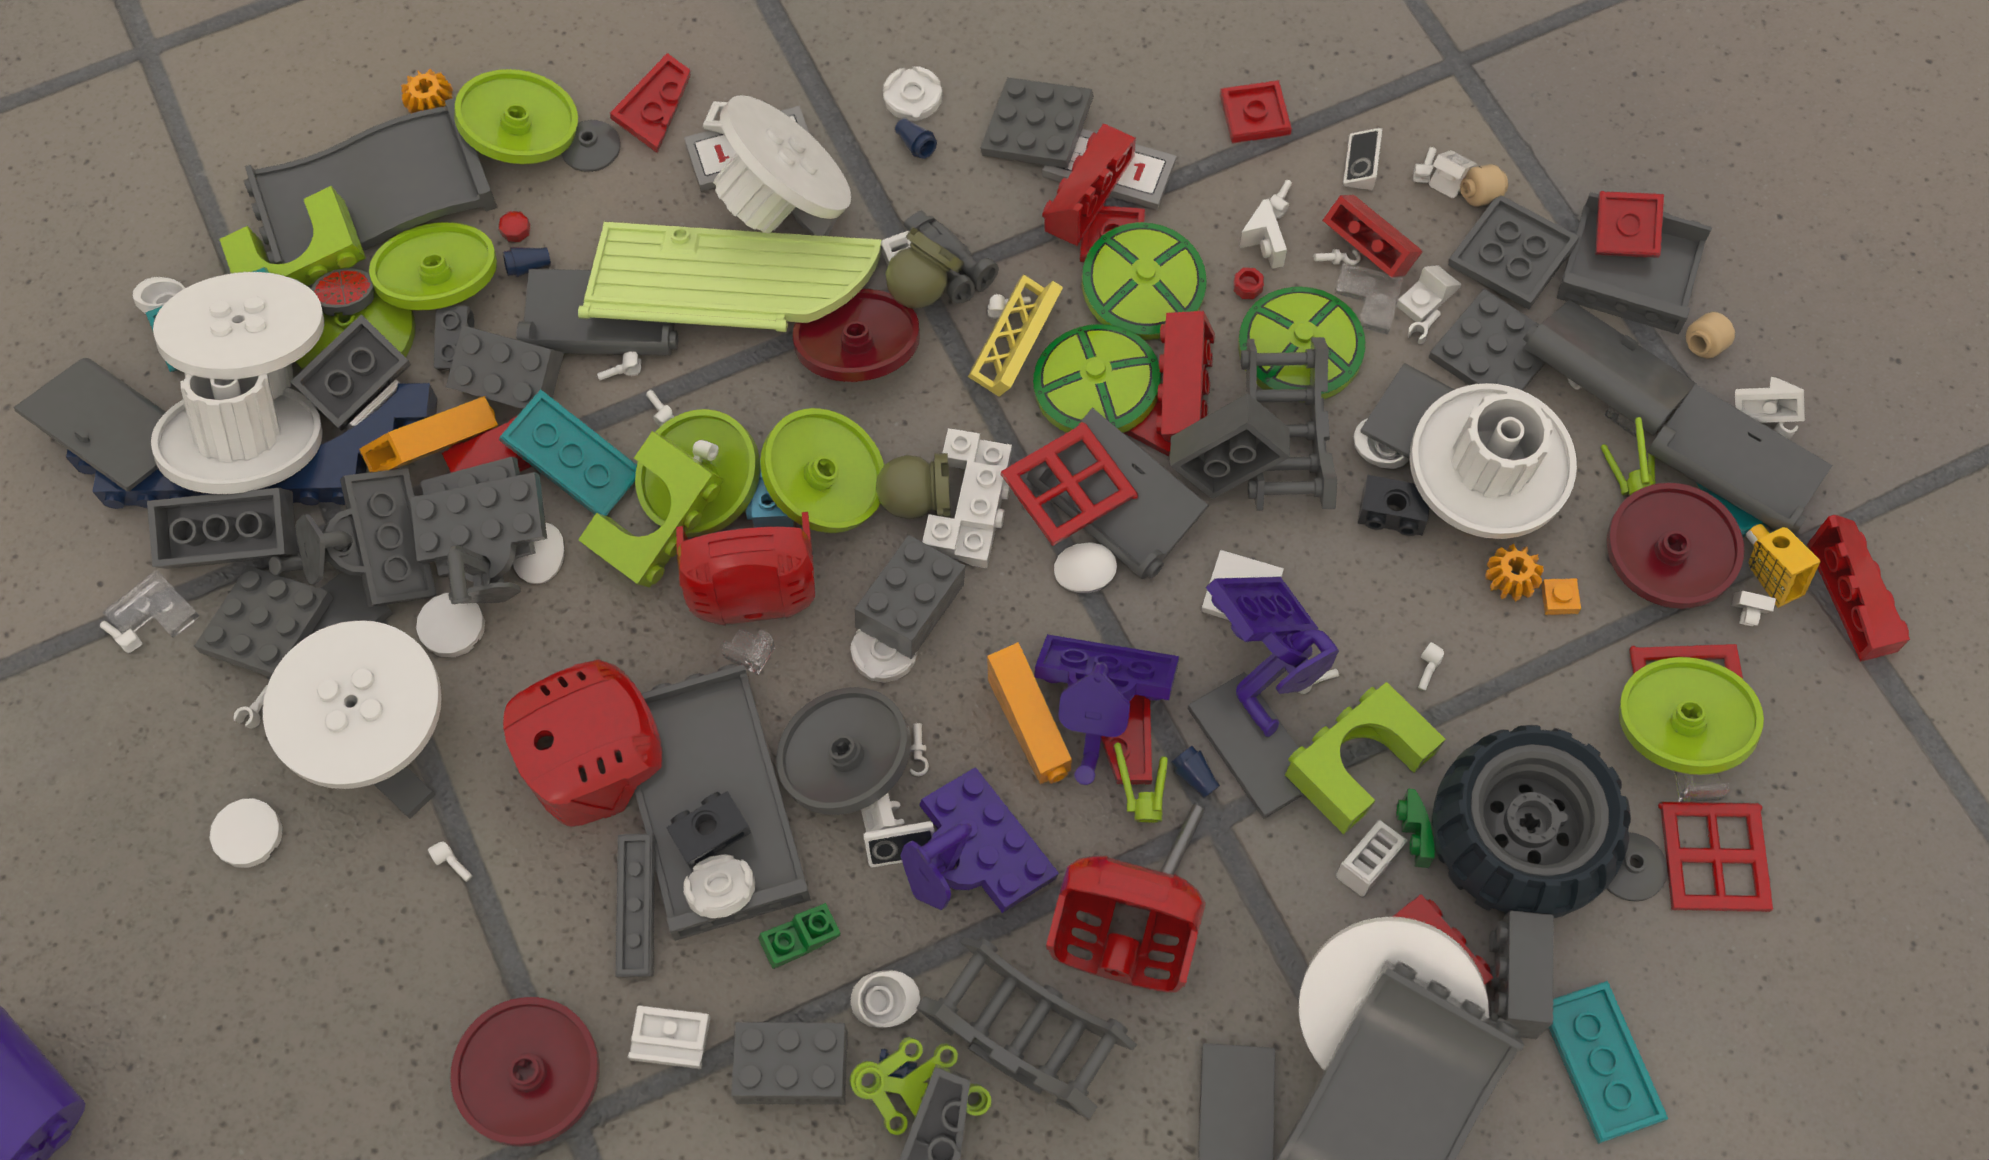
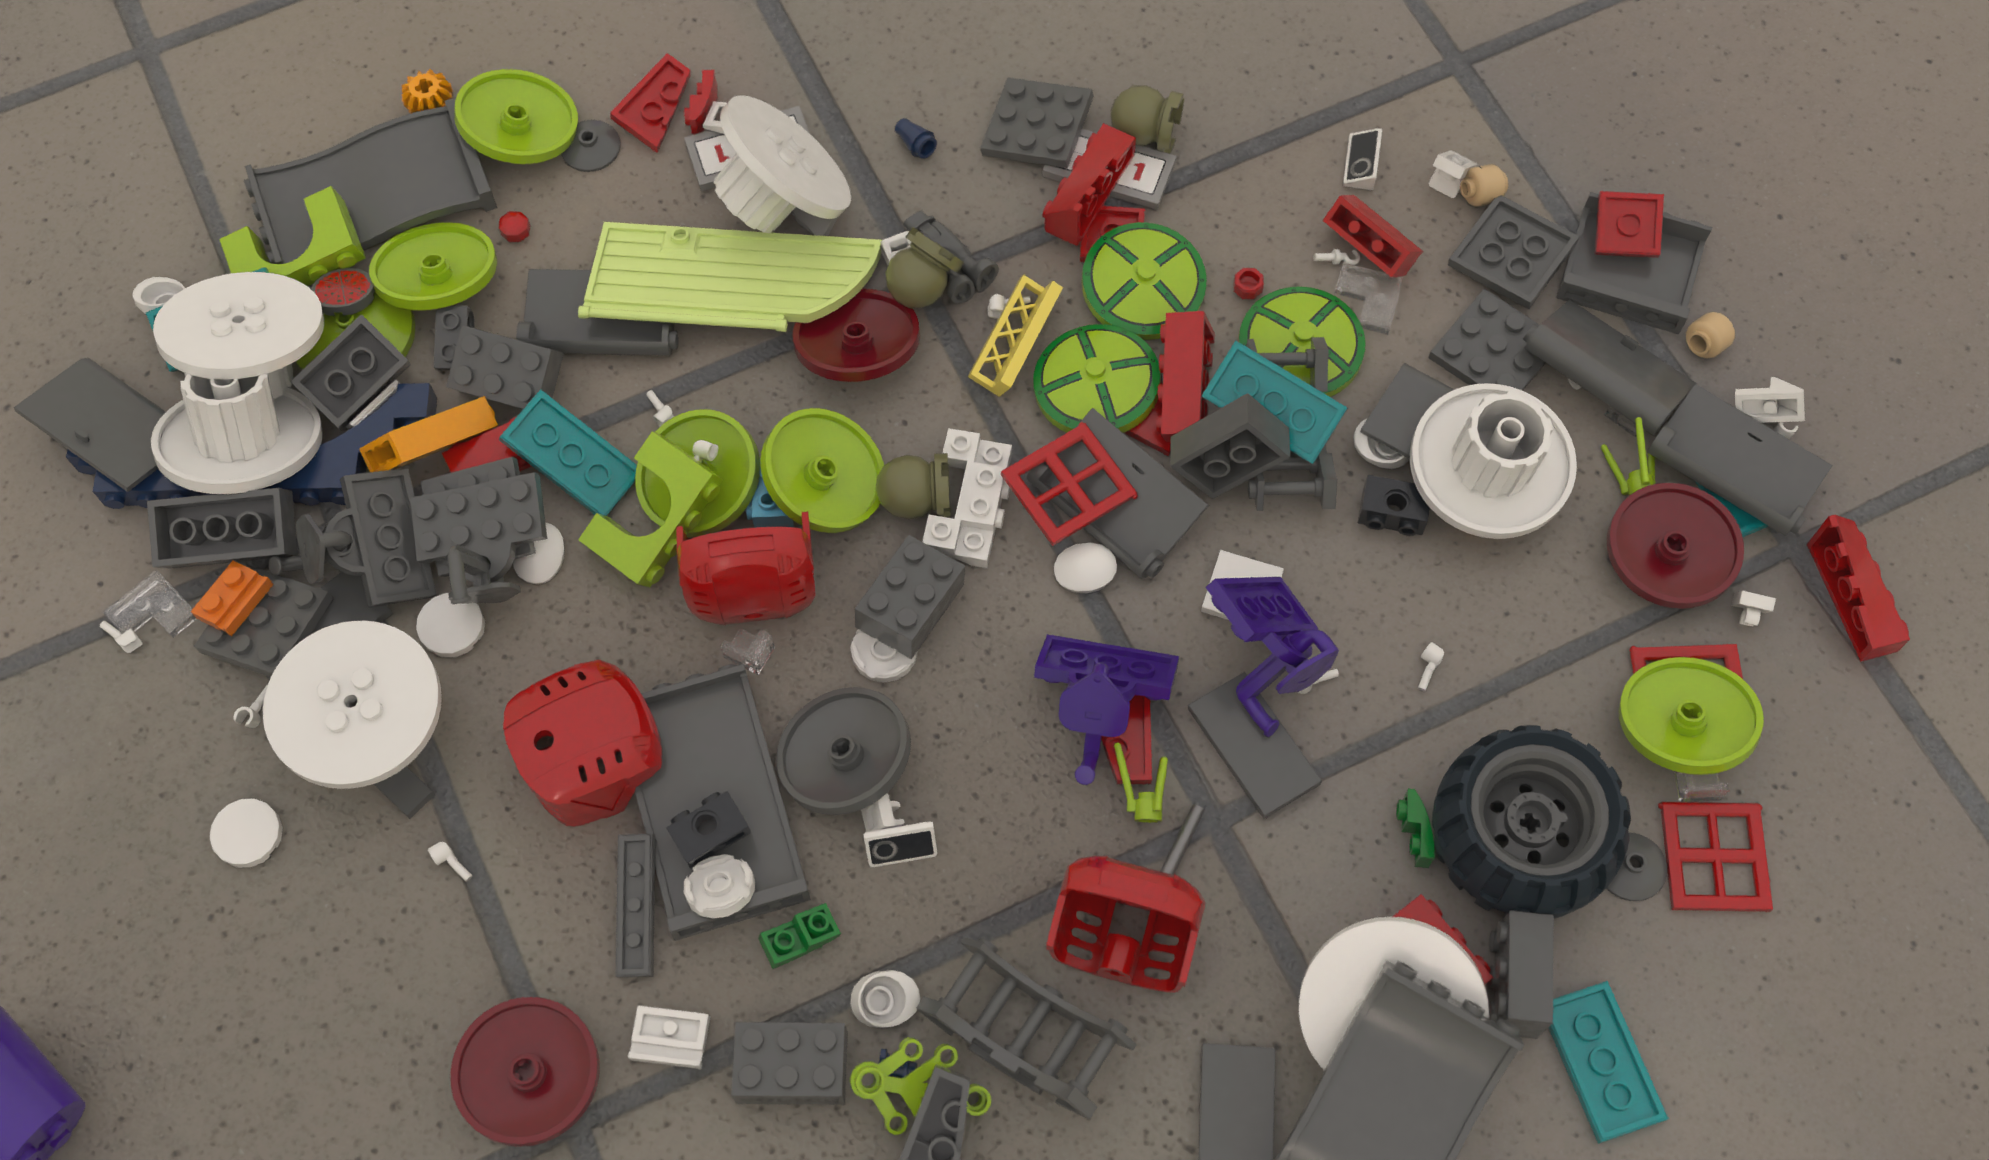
dark blue cone [503,247,551,278] -> none
white hand [597,352,641,380] -> none
white tile [883,66,942,121] -> none
dark purple plate [901,767,1059,913] -> none
white hand [910,723,929,776] -> none
light orange slope [987,643,1072,785] -> none
dark blue cone [1171,745,1220,798] -> none
red tile [1220,80,1292,143] -> none
white slope [1239,199,1287,269] -> none
white hand [1270,180,1292,219] -> none
lime arch [1285,682,1446,835] -> none
white slope [1336,820,1408,897] -> none
white slope [1396,265,1462,322] -> none
white hand [1408,309,1441,344] -> none
white hand [1413,147,1436,183] -> none
light orange gear [1485,543,1544,602] -> none
light orange plate [1541,578,1581,615] -> none
yellow torso [1746,524,1821,608] -> none
none -> orange plate [191,560,274,636]
none -> red slope [684,70,718,135]
none -> olive tile [1111,85,1185,154]
none -> teal tile [1201,340,1348,464]

